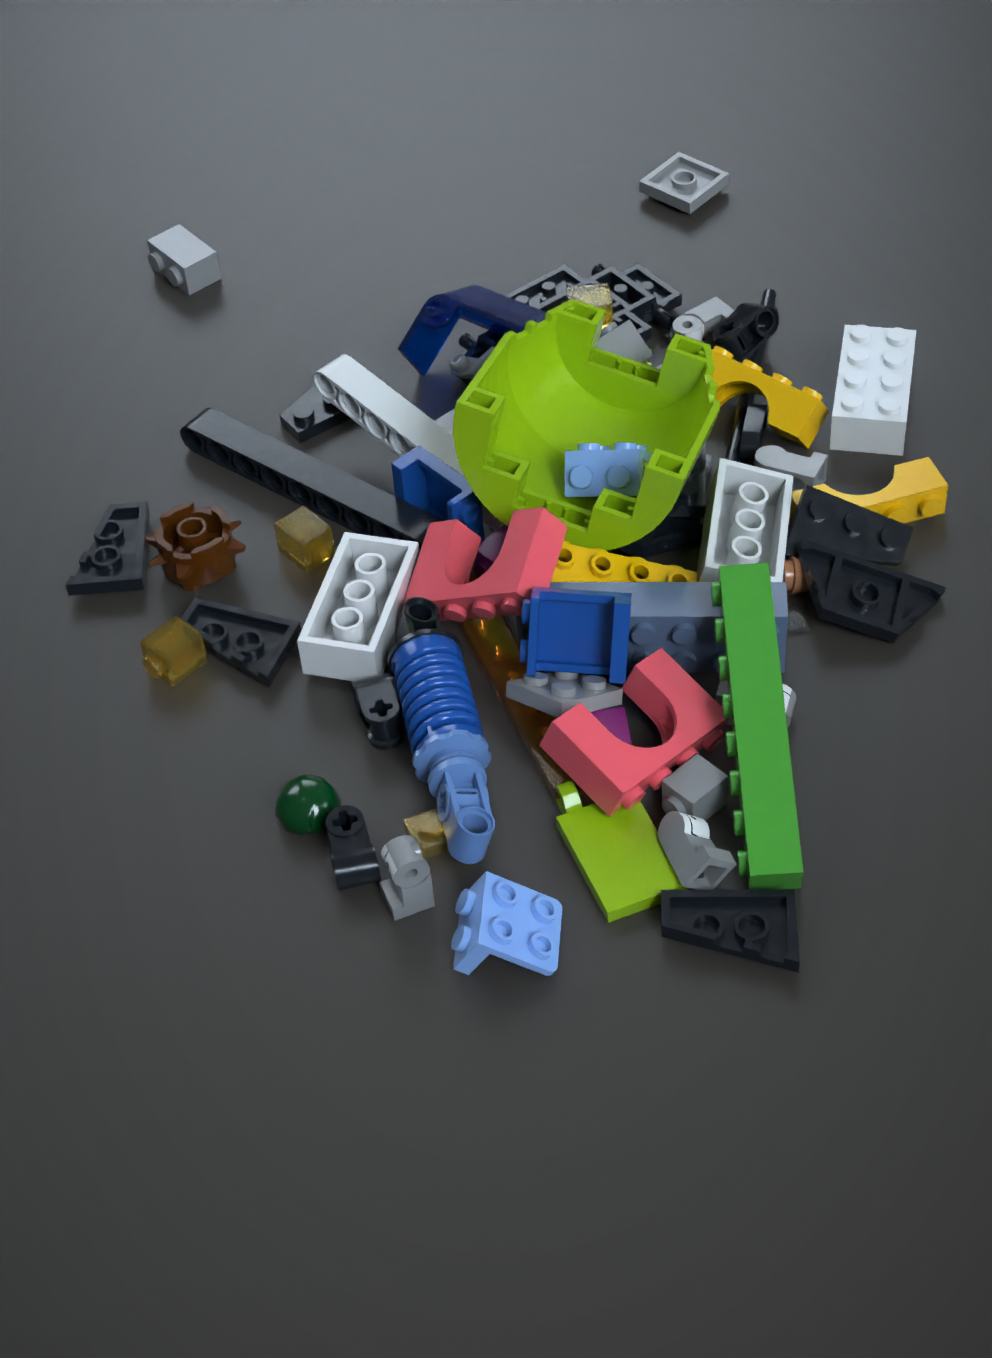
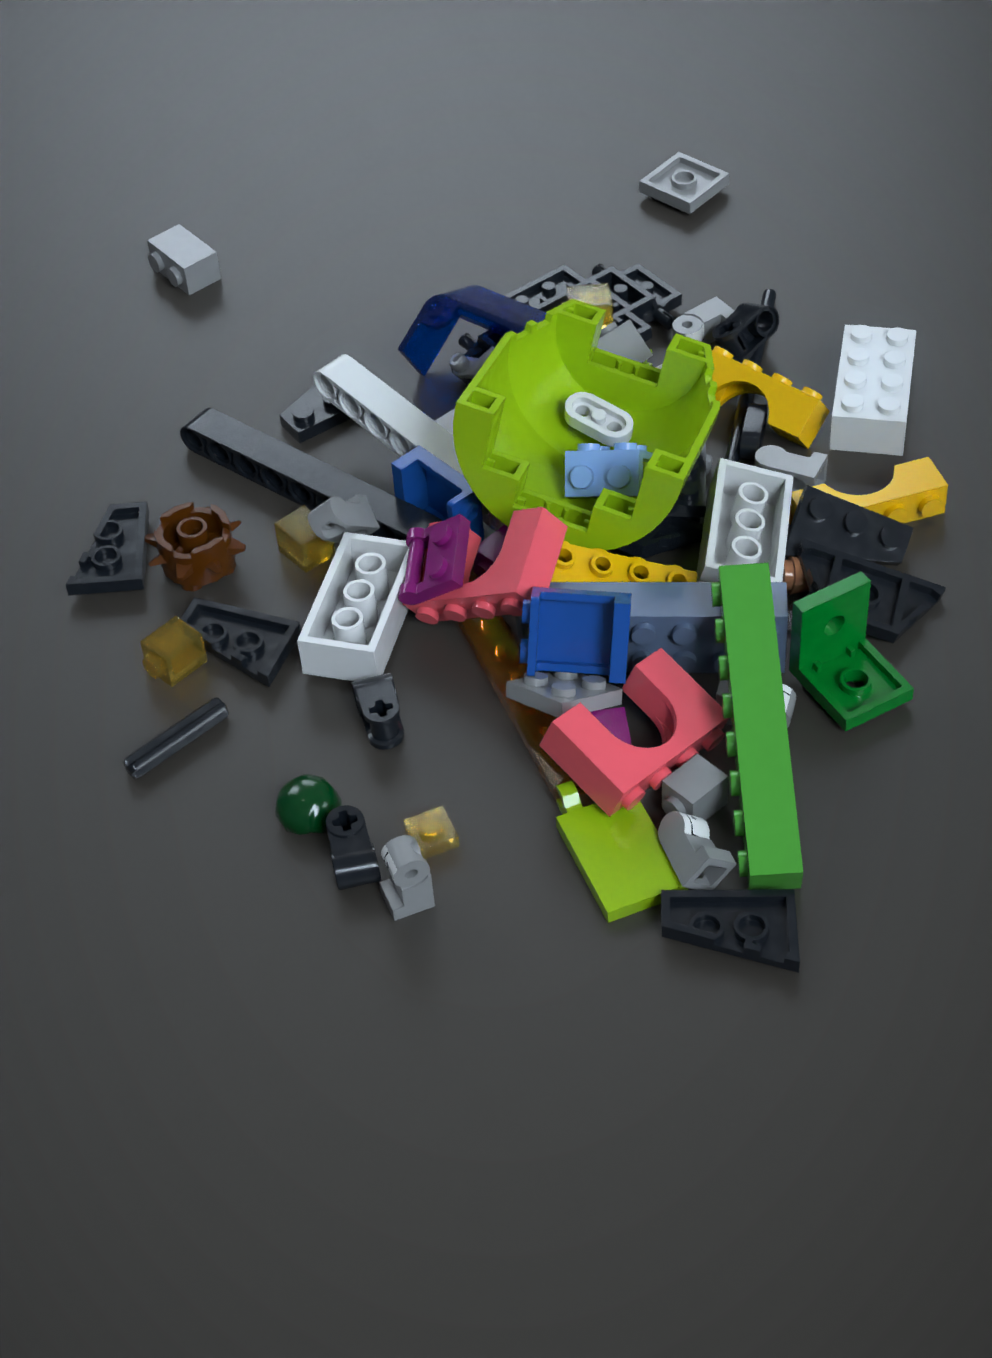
piece [388,597,495,864] -> none
light blue bracket [451,871,562,976] -> none
none -> black axle [123,697,229,779]
none -> light grey leg [308,494,380,543]
none -> magenta plate [398,514,471,605]
none -> white plate [564,392,633,447]
none -> green bracket [789,571,914,732]

